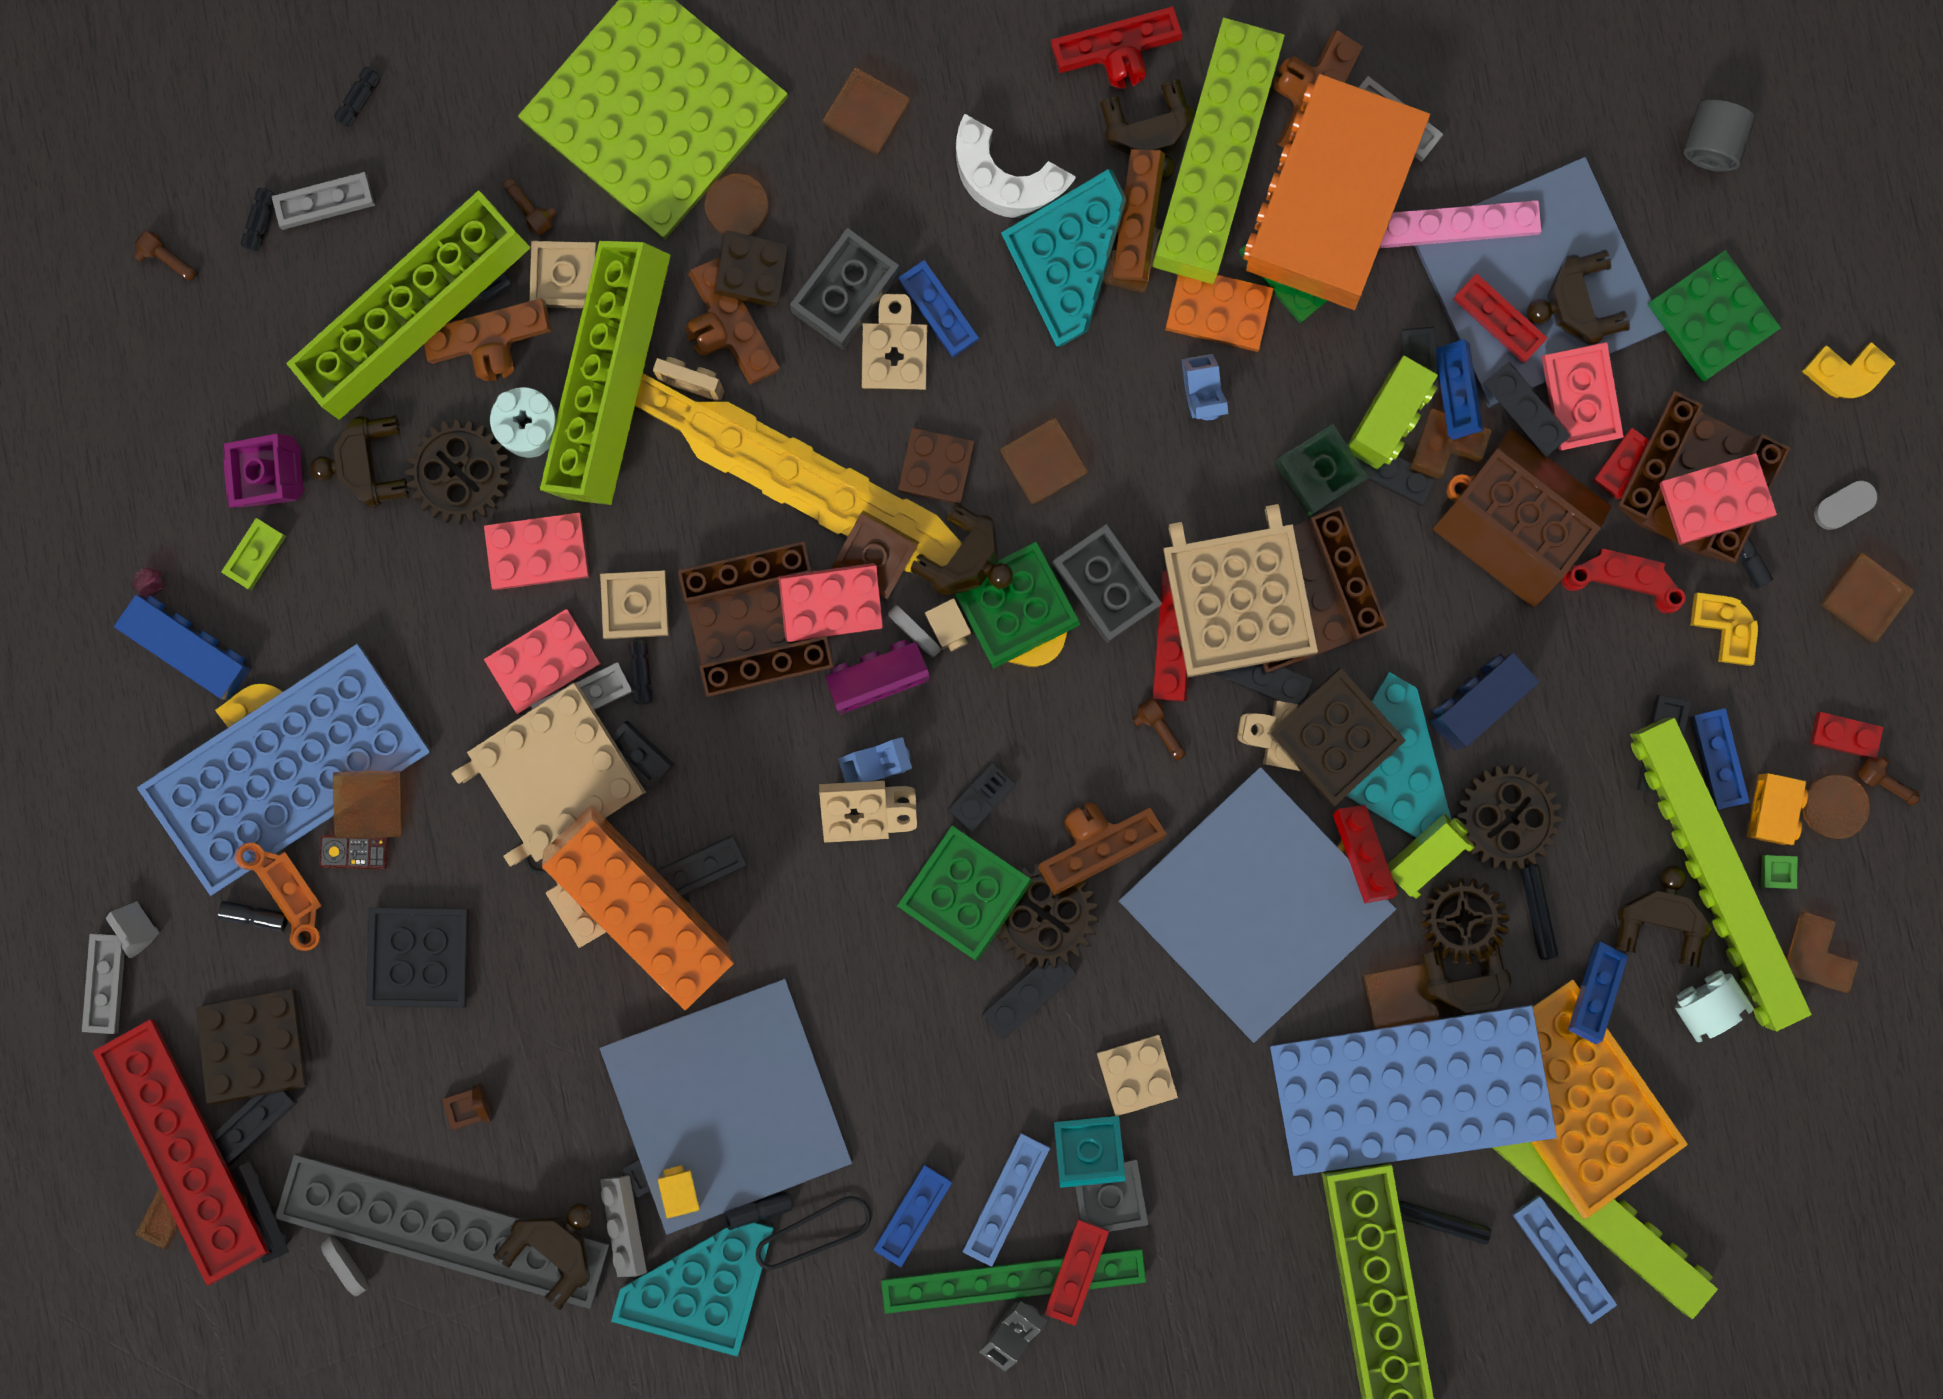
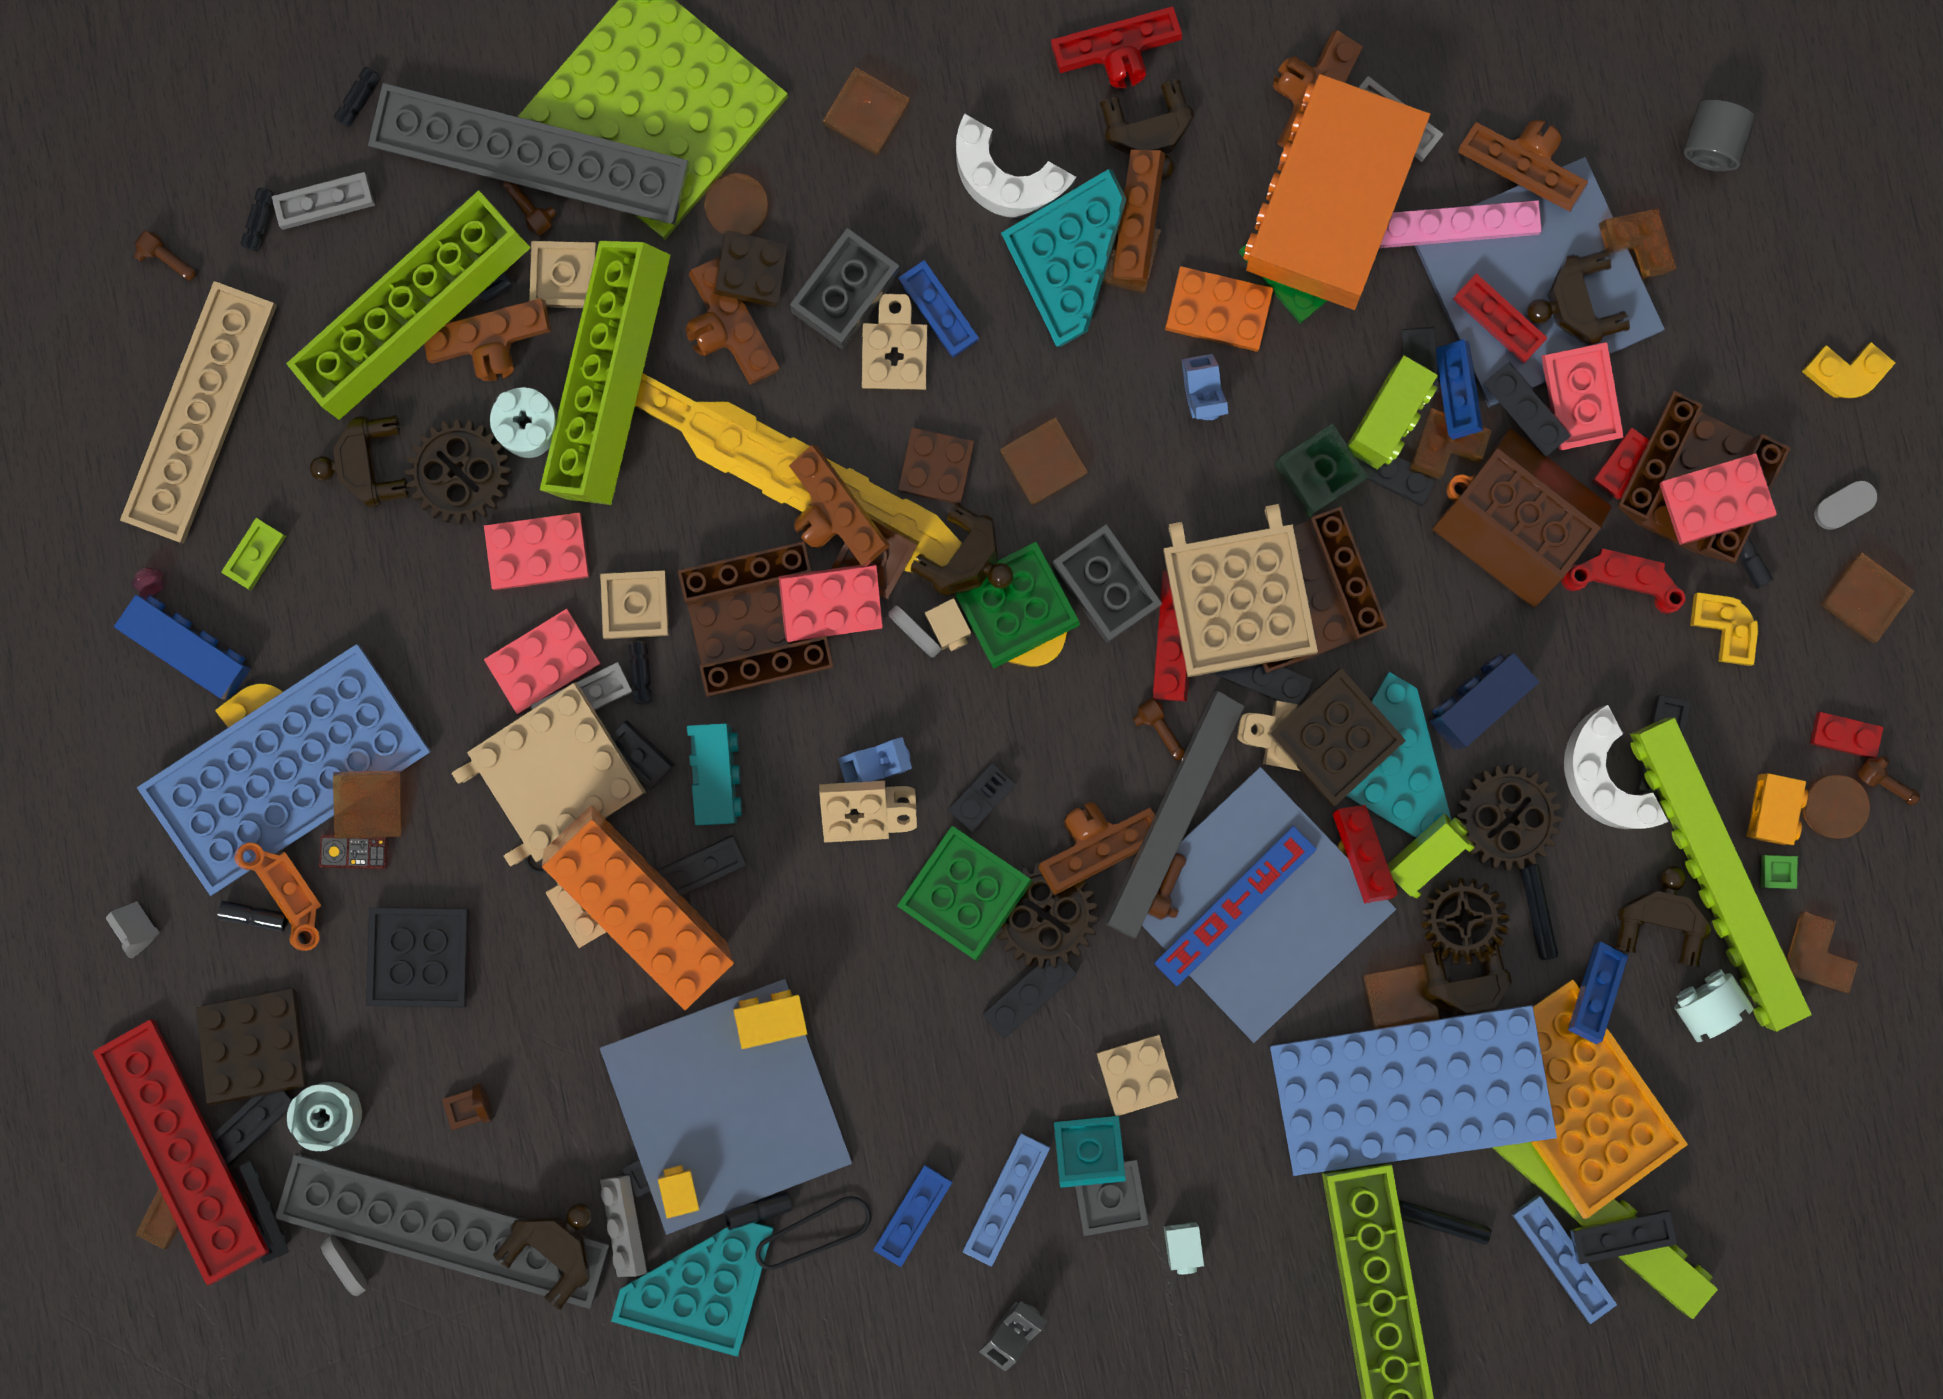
light grey plate [82,933,125,1034] -> none
magenta slope [223,433,305,508] -> none
tan plate [653,357,724,402] -> none
magenta slope [825,639,930,715] -> none
green plate [881,1248,1146,1314] -> none
red plate [1044,1218,1109,1326] -> none
lime brick [1152,17,1285,284] -> none
green plate [1647,250,1781,382] -> none
blue plate [1691,708,1750,810] -> none
none -> tan plate [120,281,277,544]
none -> light aqua brick [287,1082,362,1151]
none -> dark grey plate [368,83,690,225]
none -> teal wedge [687,724,742,826]
none -> yellow brick [733,990,807,1049]
none -> dark orange plate [789,445,890,566]
none -> dark grey tile [1105,691,1244,938]
none -> reddish brown piece [1147,853,1187,920]
none -> blue tile [1154,826,1317,986]
none -> light aqua brick [1164,1222,1204,1274]
none -> dark orange plate [1458,120,1588,212]
none -> white brick [1564,705,1668,829]
none -> black plate [1570,1210,1677,1264]
none -> clear orange plate [1599,208,1677,279]

